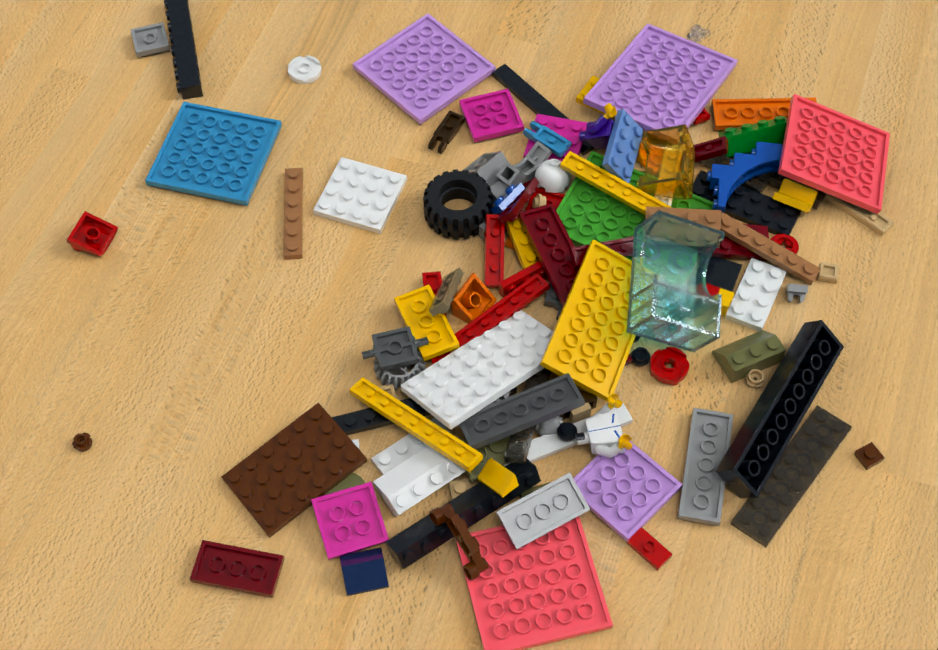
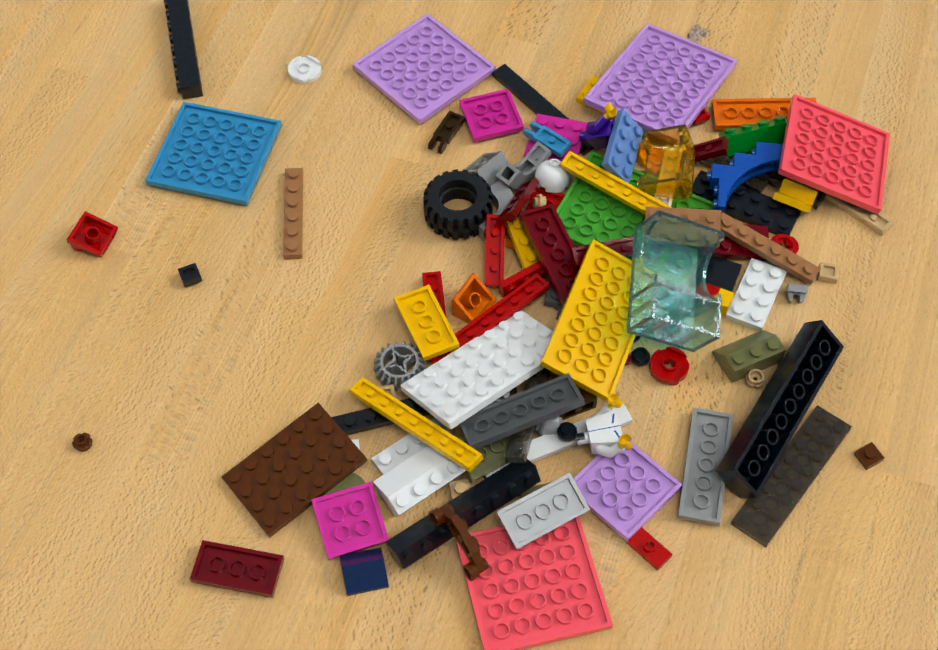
light grey plate [130,22,170,57] -> none
white plate [313,157,407,234] -> none
dark grey plate [362,326,429,371] -> none
dark tan plate [429,267,464,317] -> none
yellow slope [477,458,519,497] -> none
plate [490,183,525,215] -> none
tan tile [569,403,591,424] -> none
none -> black plate [178,263,202,287]

